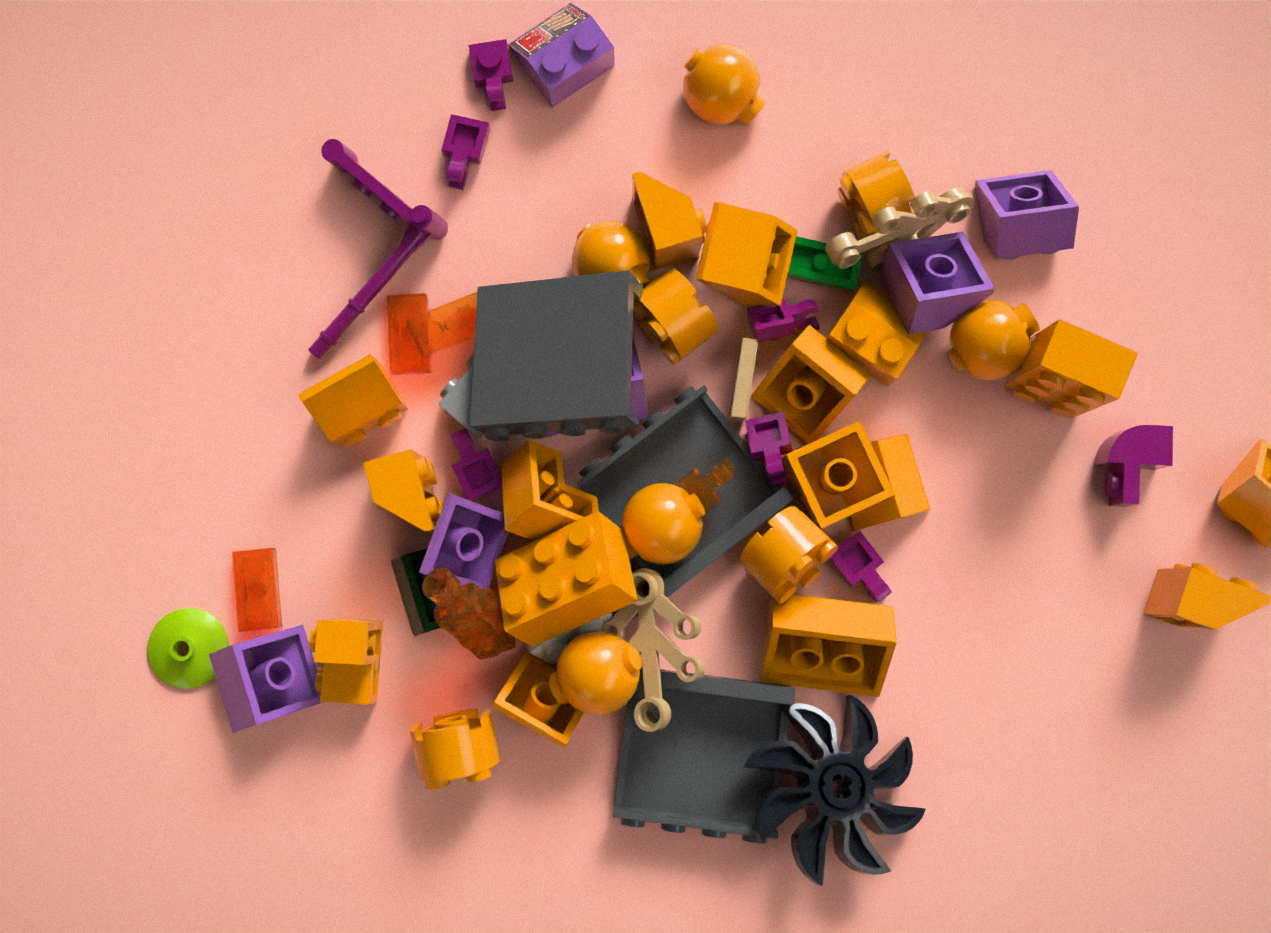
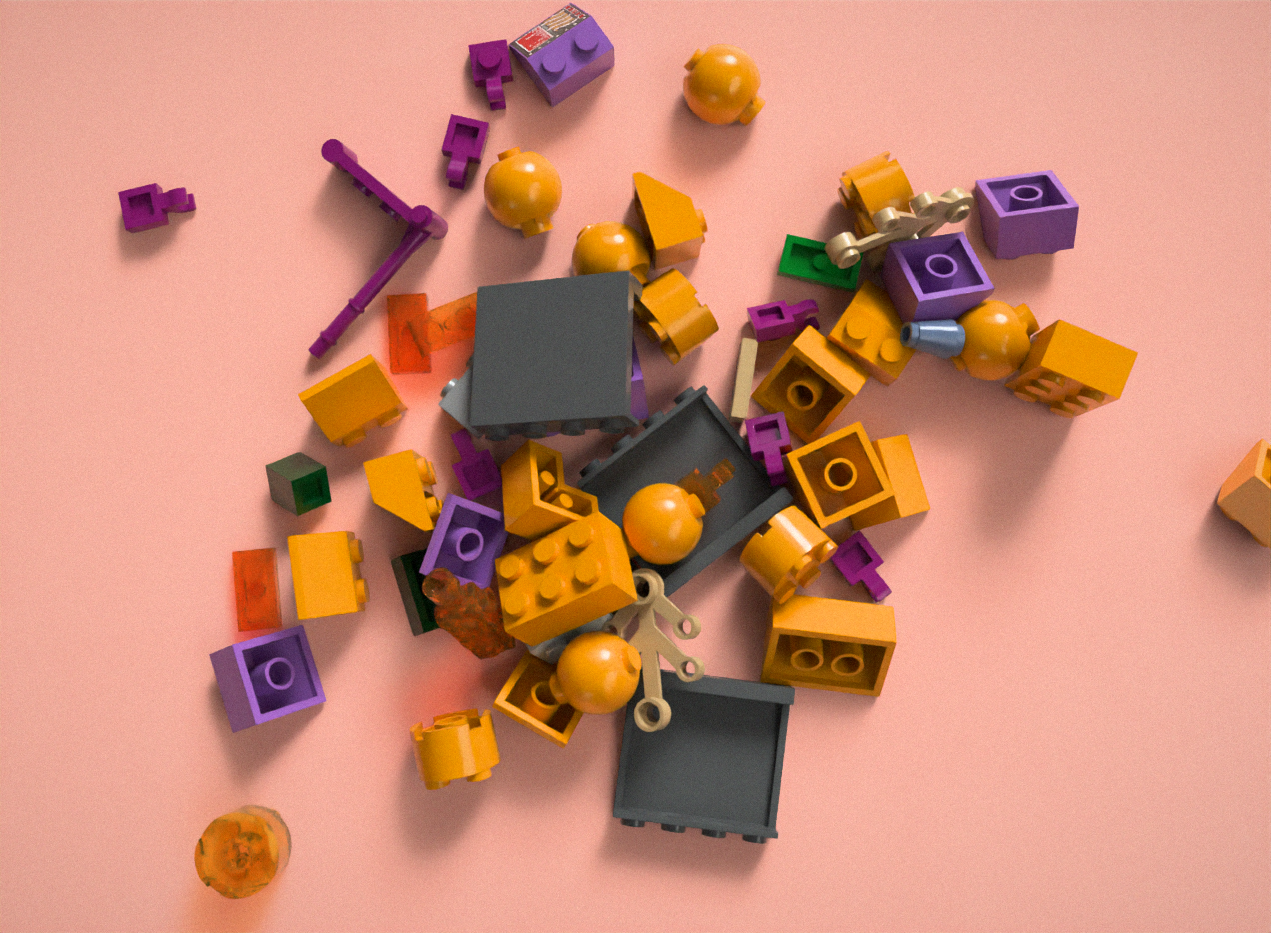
lime dish [147,608,229,689] -> none
light orange brick [309,618,384,705] -> none
light orange slope [696,202,798,306] -> none
black piece [743,695,926,886] -> none
magenta brick [1094,425,1173,507] -> none
light orange slope [1143,563,1271,629] -> none
none -> magenta plate [118,183,197,234]
none -> clear yellow brick [194,805,292,899]
none -> panel [265,452,332,517]
none -> light orange slope [287,531,370,620]
none -> light orange brick [483,147,562,239]
none -> sand blue cone [900,319,965,359]

